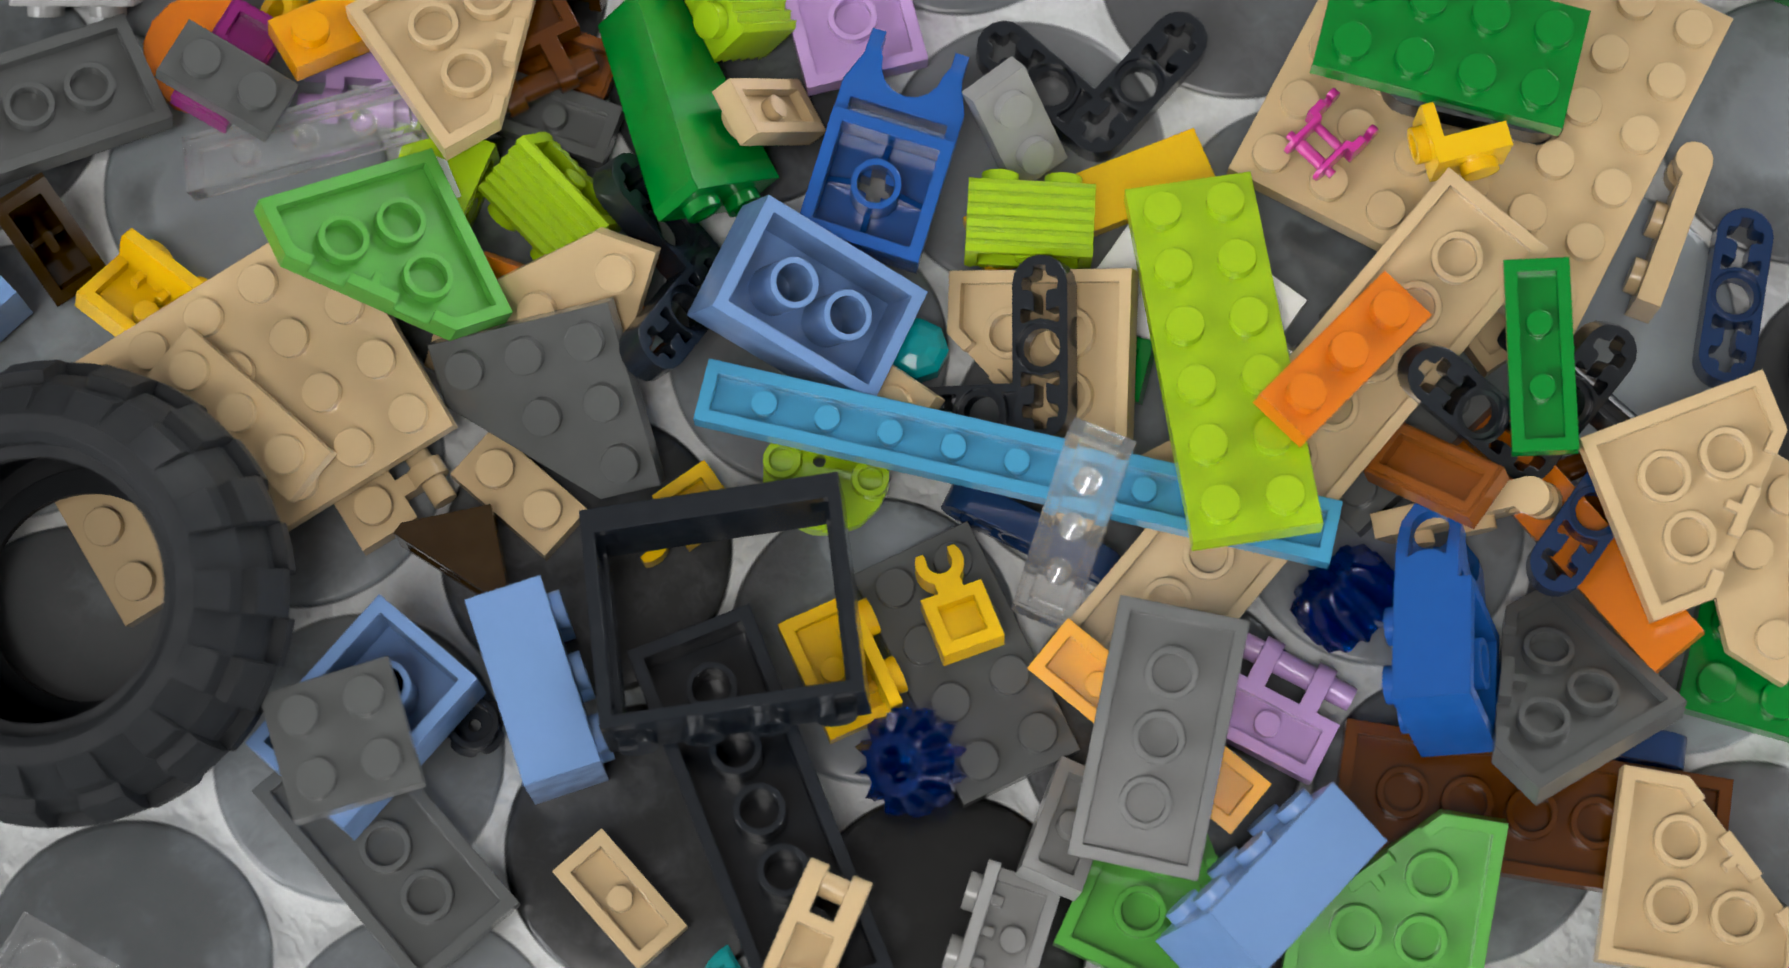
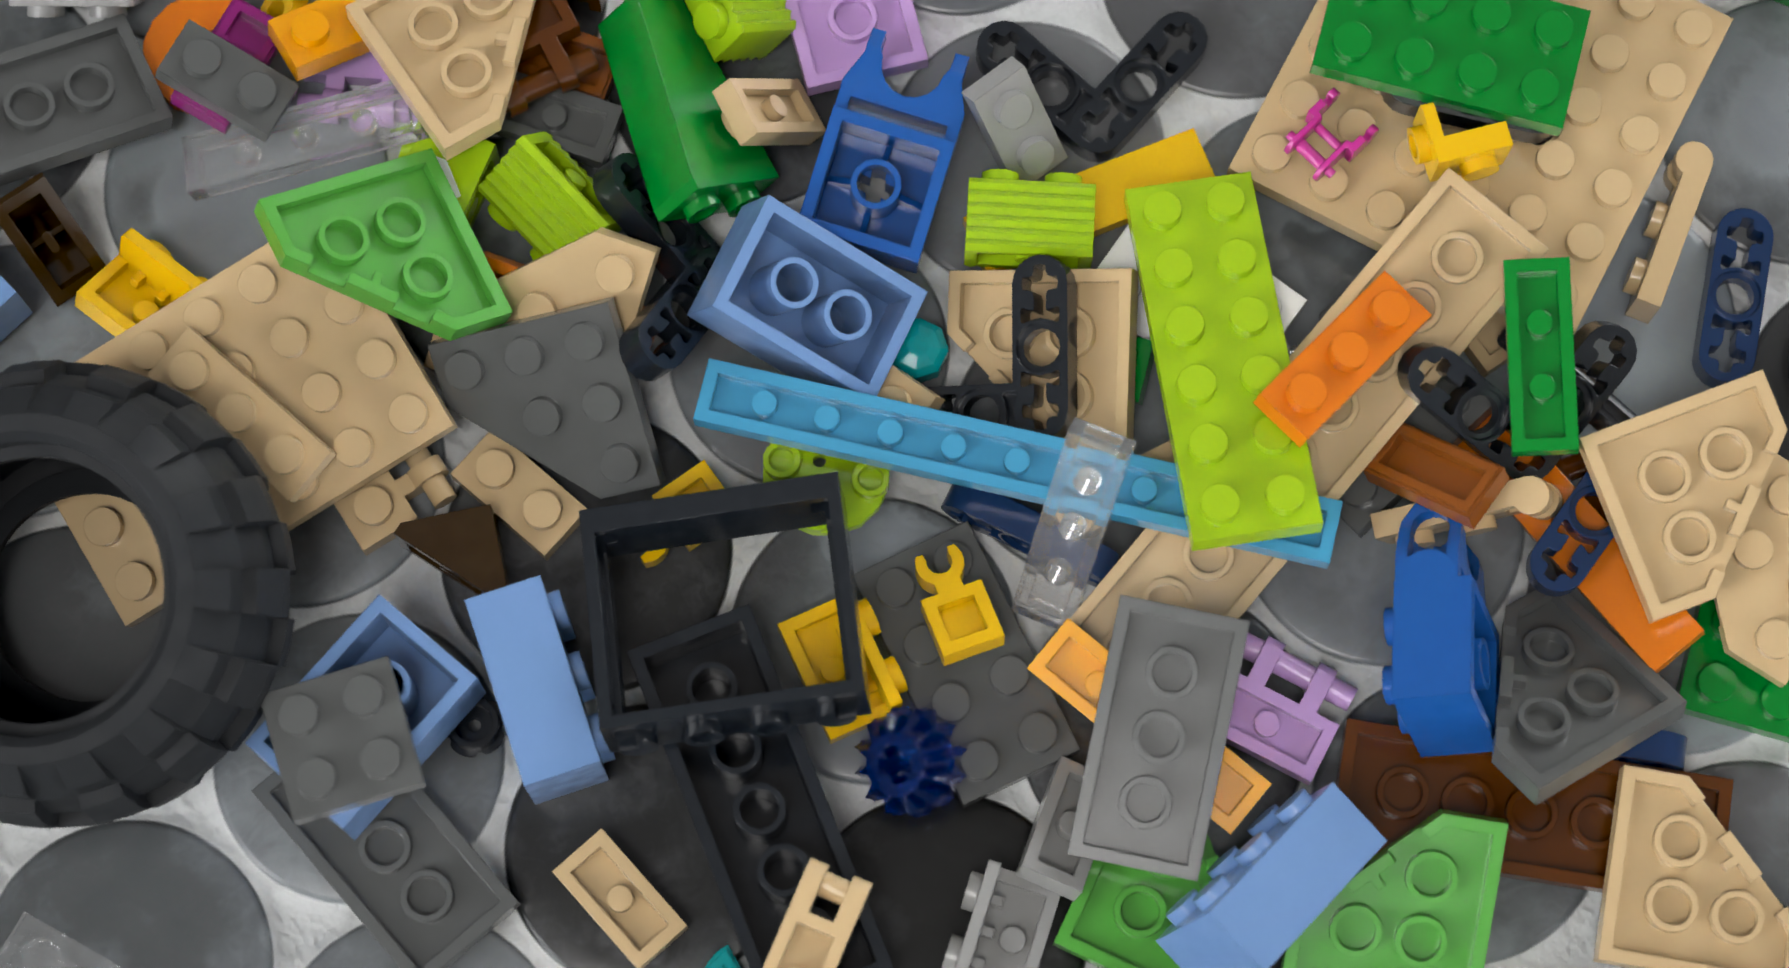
clear blue gear [1290,544,1395,653] -> none

